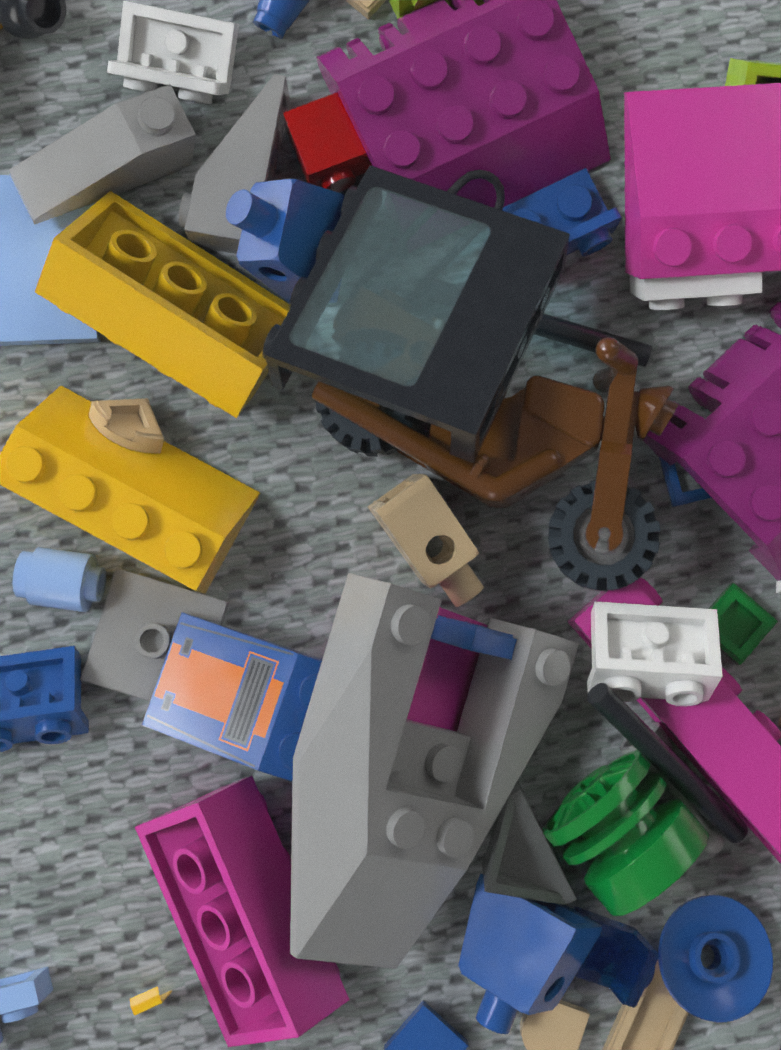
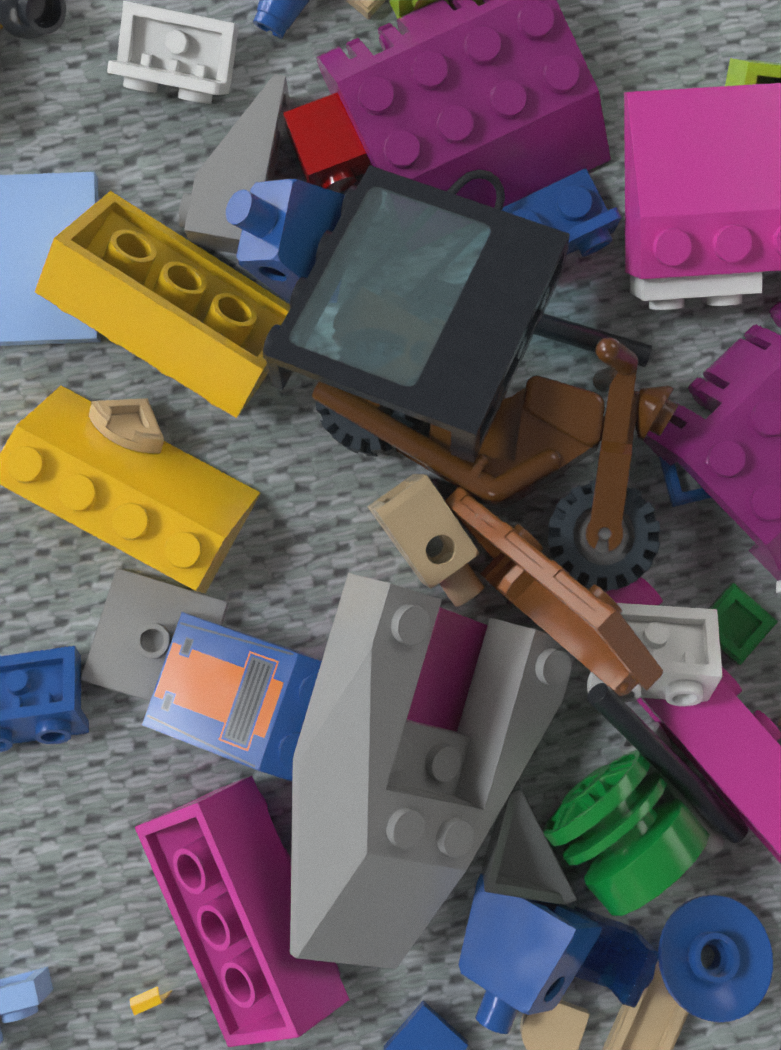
light grey slope [9,84,196,225] -> none
light blue brick [12,547,106,612] -> none
blue tile [430,615,517,660] -> none
none -> dark orange container [445,487,663,696]

